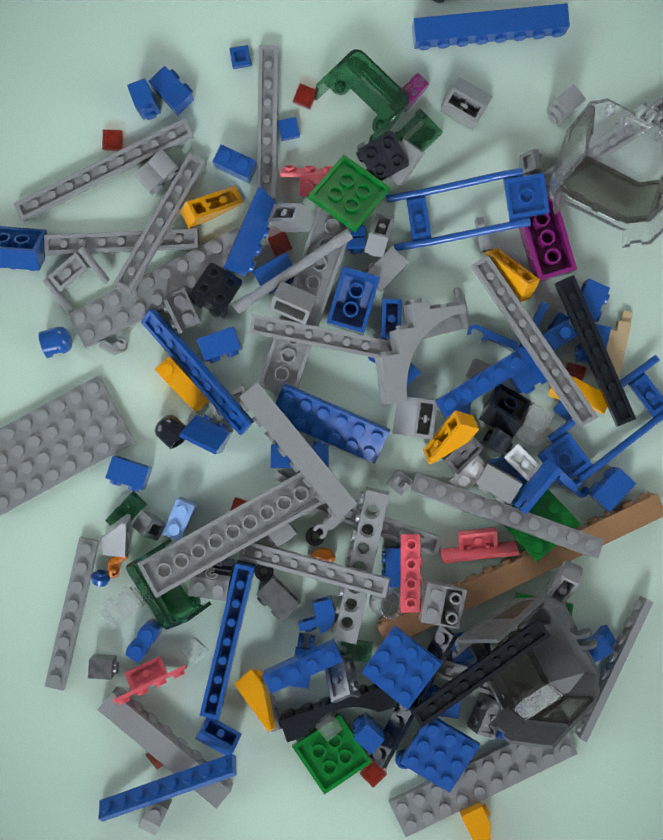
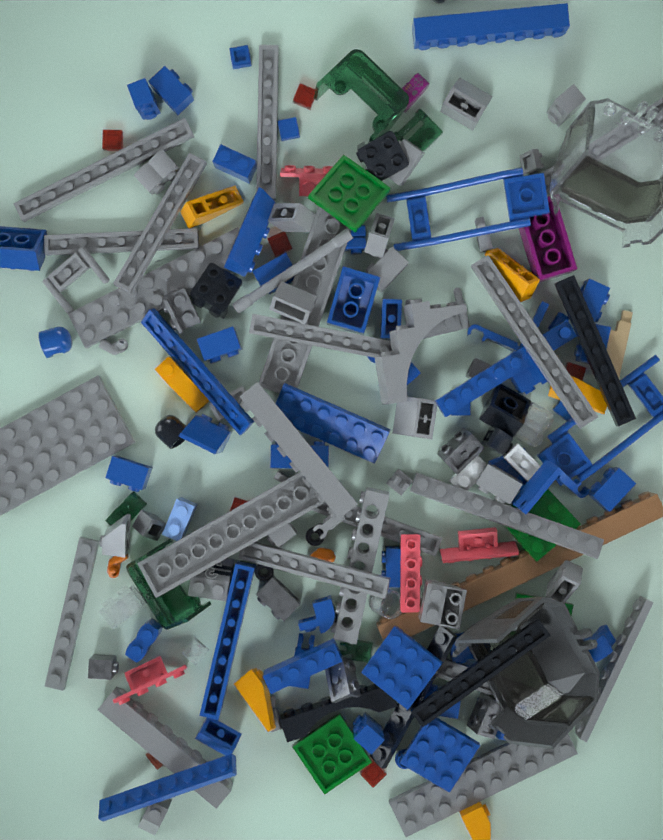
blue plate [91,570,111,587] -> none
clear plate [315,713,343,741] -> none
light orange slope [423,410,479,464] -> none

